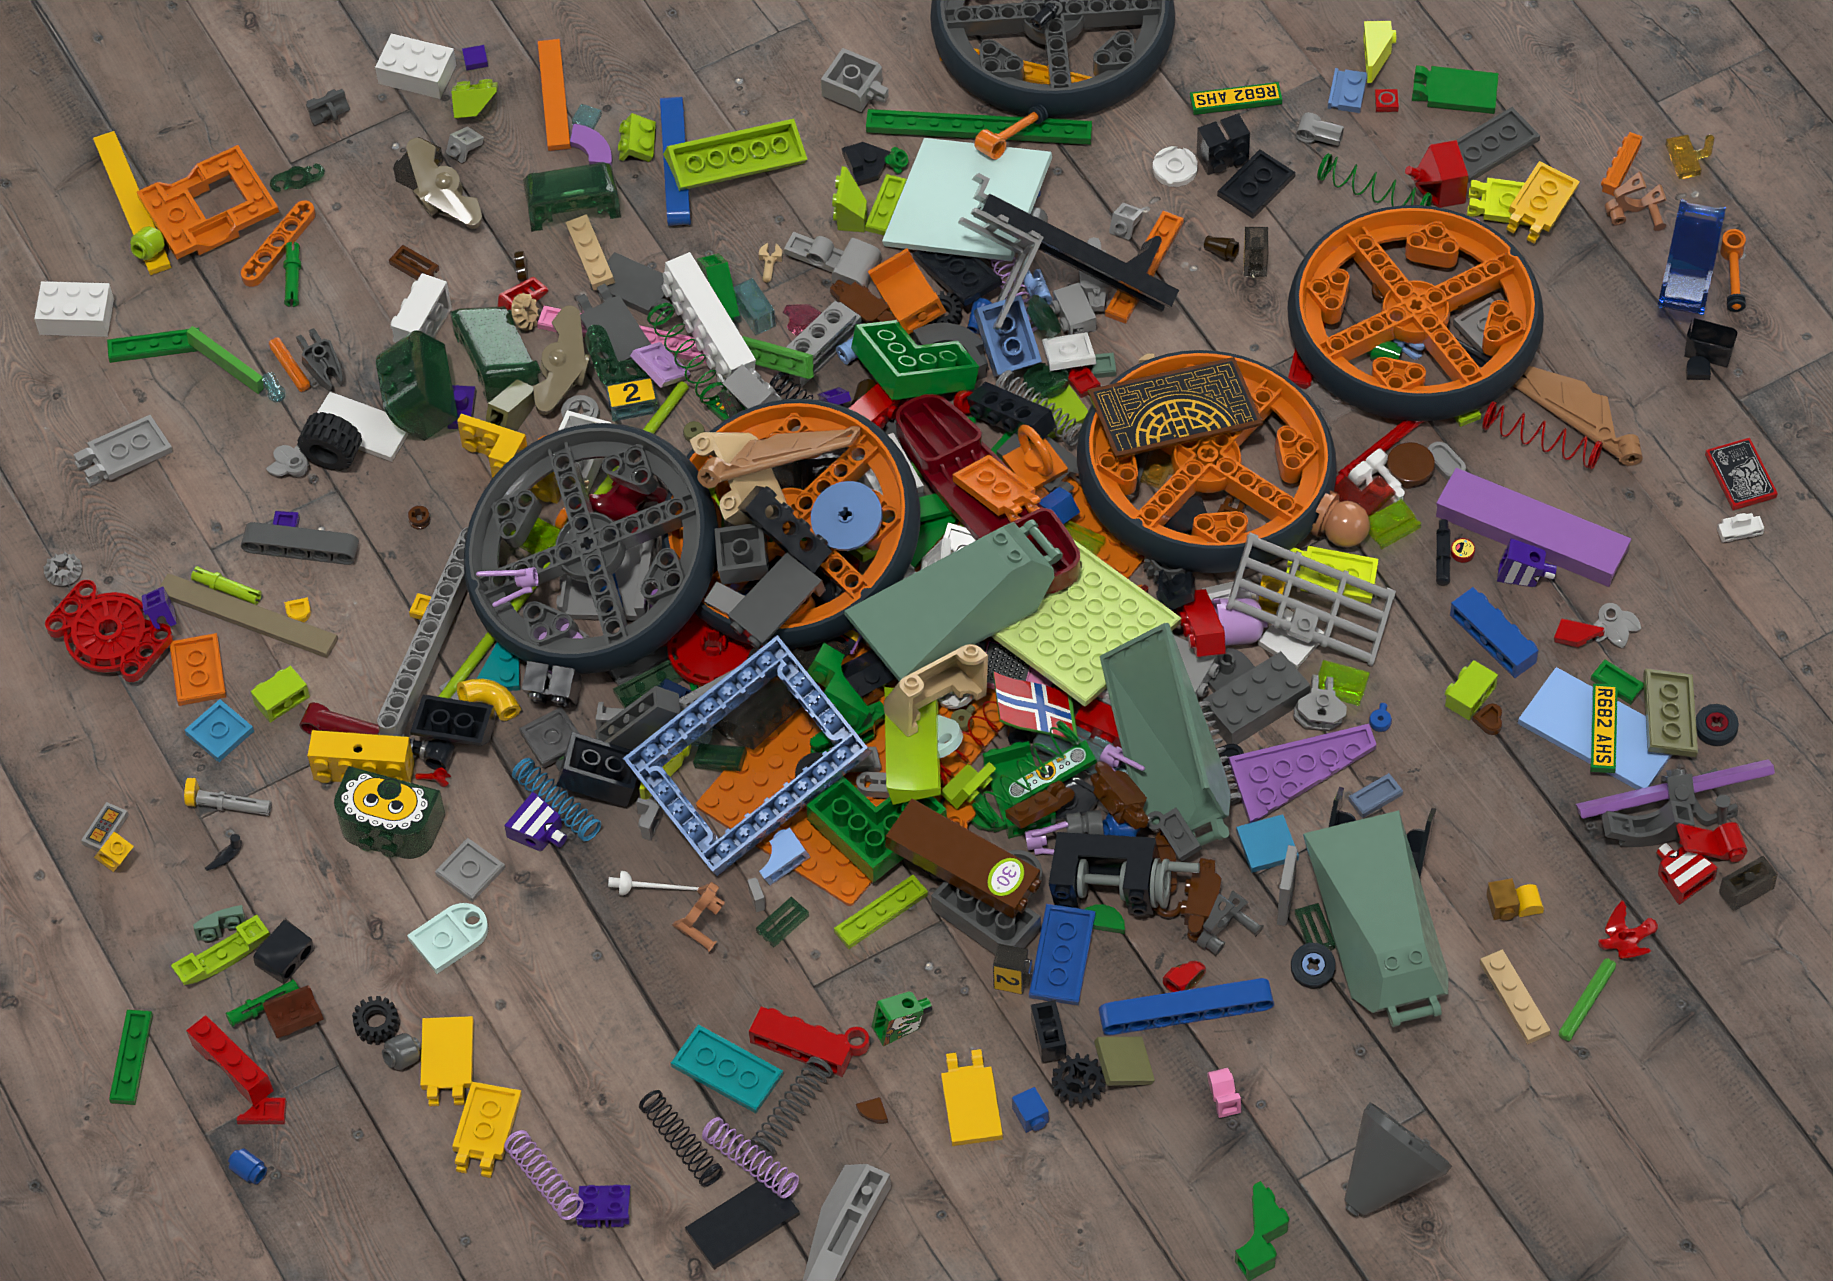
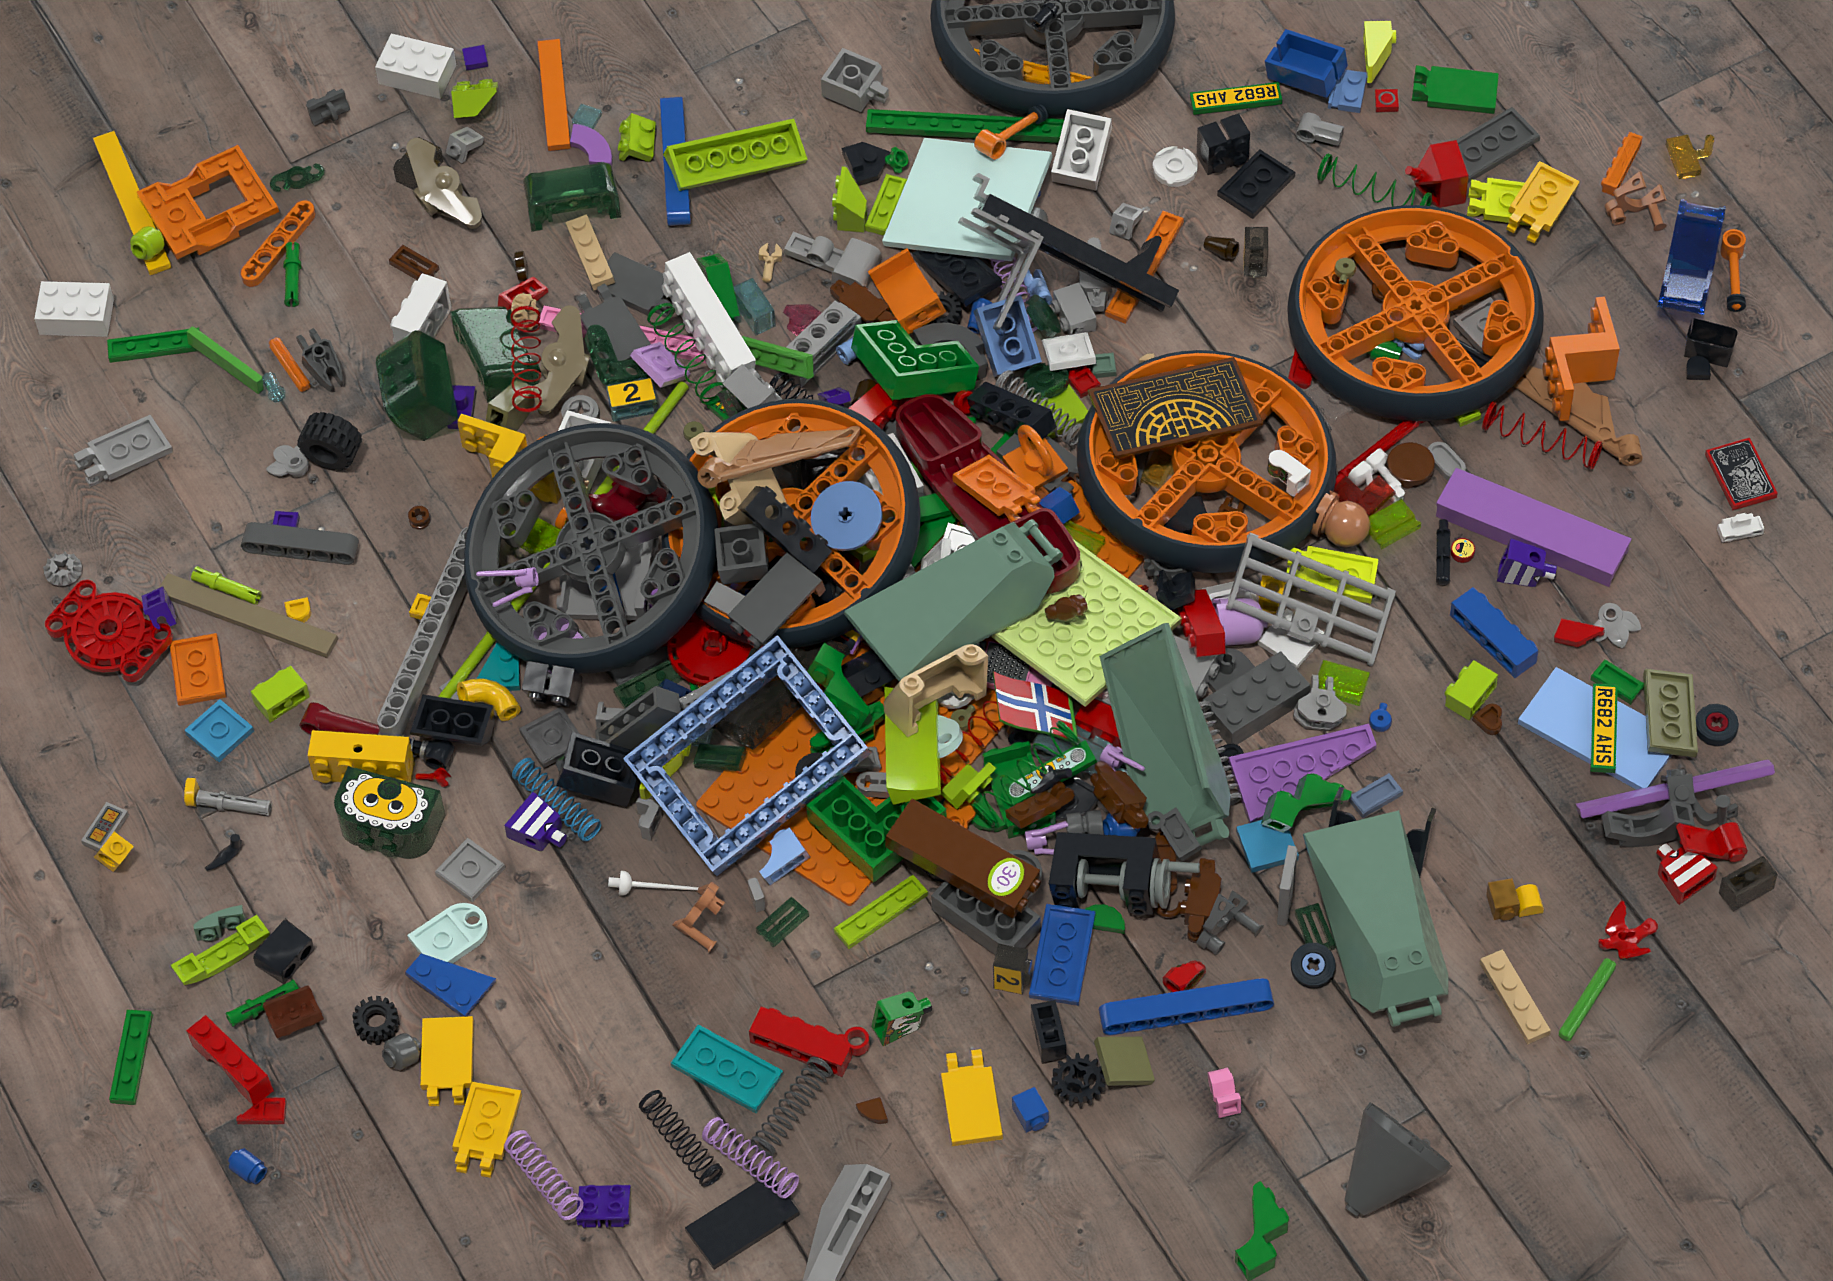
white tile [317,392,410,462] -> none
none -> blue wing [405,953,496,1017]
none -> red piece [511,306,542,412]
none -> black bar [1031,768,1072,794]
none -> reddish brown animal [1045,594,1088,621]
none -> white brick [1051,109,1112,191]
none -> green arch [1261,773,1352,833]
none -> blue piece [1265,29,1348,98]
none -> white leg [1267,450,1311,497]
none -> olive piece [1334,258,1356,285]
none -> orange bracket [1543,297,1620,421]

